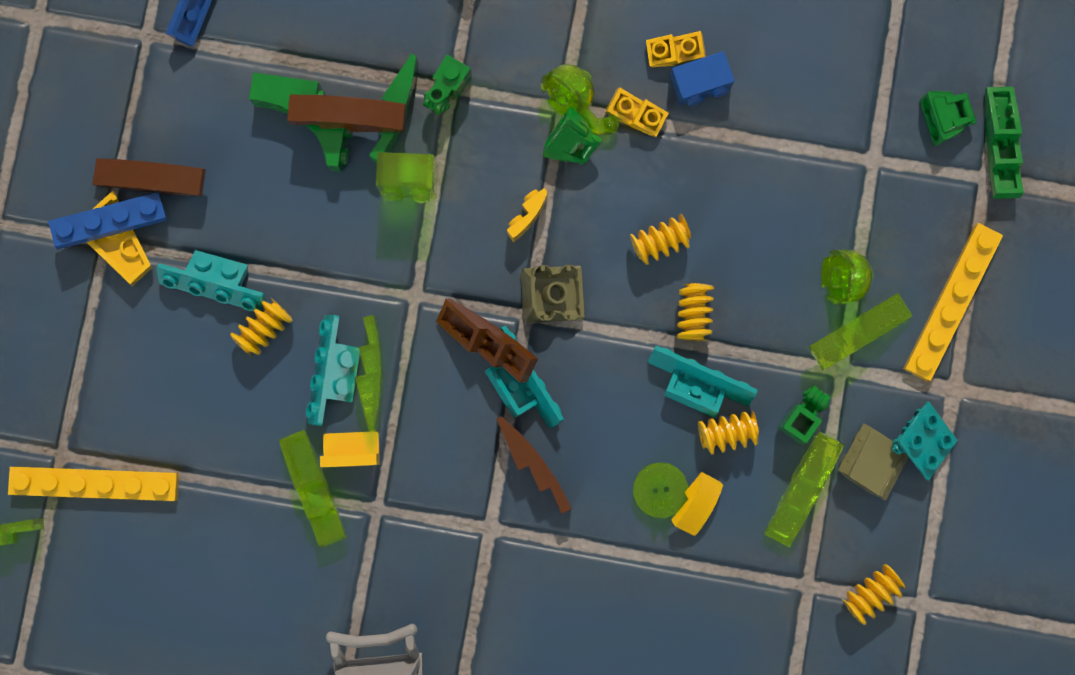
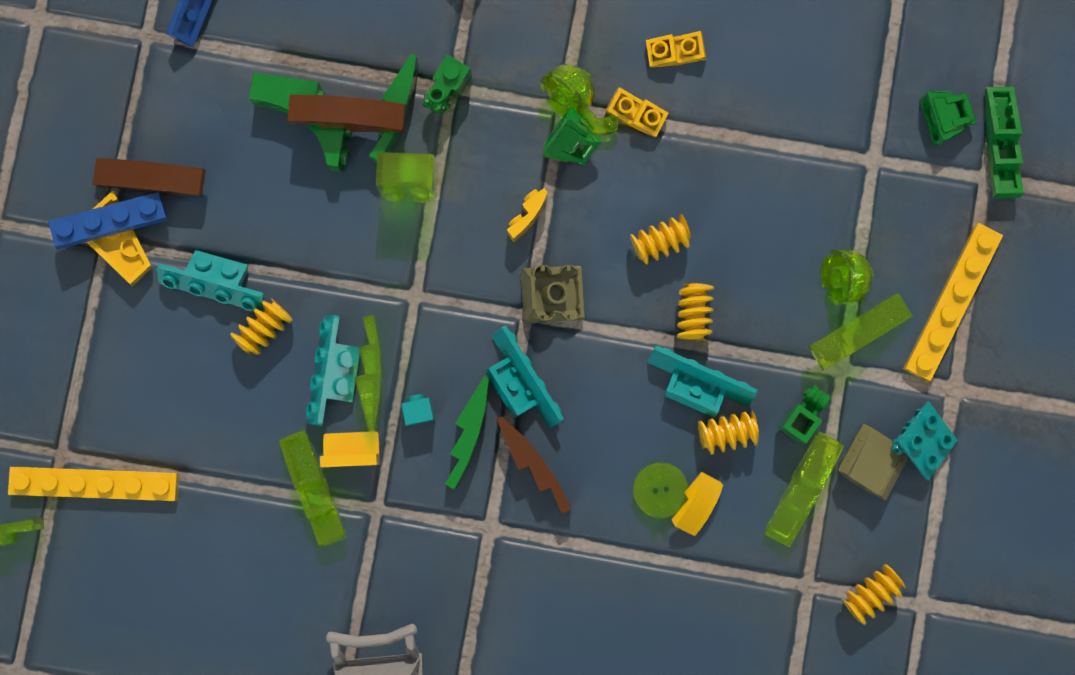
reddish brown slope [436,298,538,383] -> none
blue brick [669,51,735,106] -> none
none -> teal plate [401,394,435,426]
none -> green slope [445,376,490,490]

